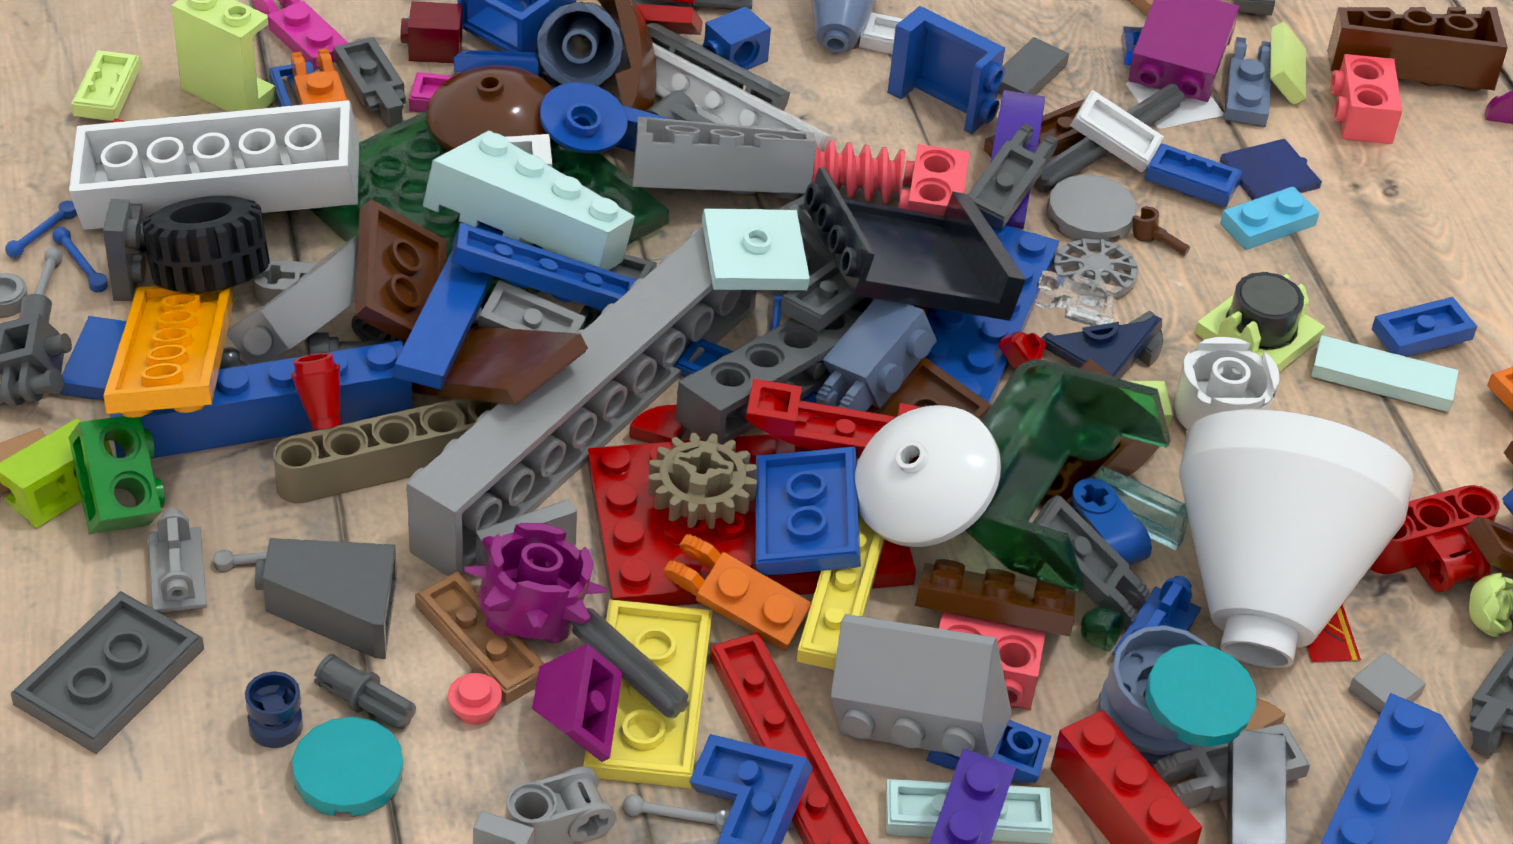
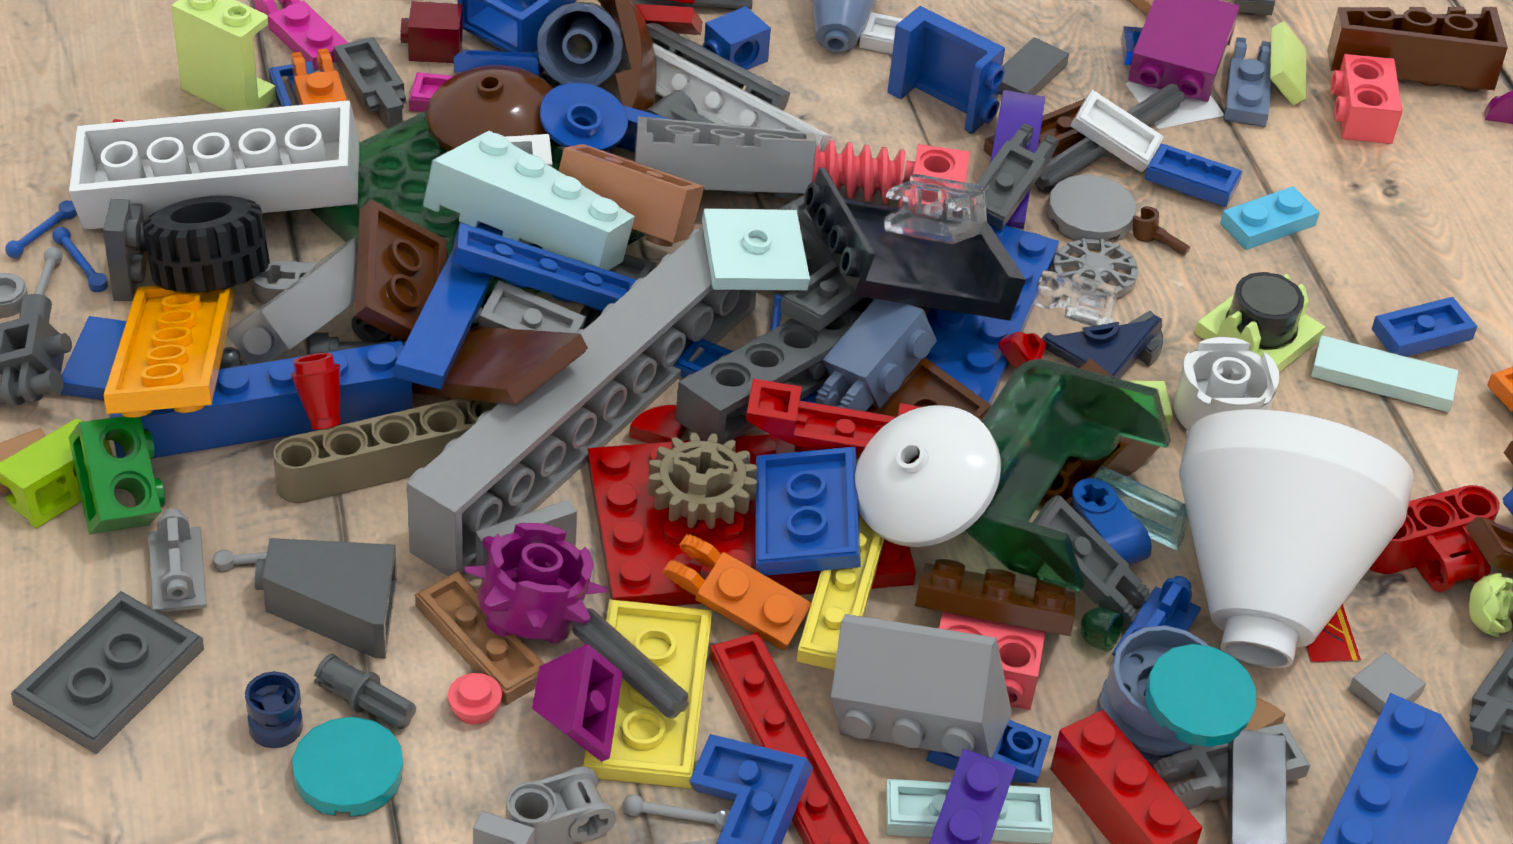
yellowish green plate [71,50,141,121] -> none
clear blue piece [1220,138,1322,200] -> none
none -> nougat brick [558,144,704,247]
none -> clear hinge [884,174,988,244]

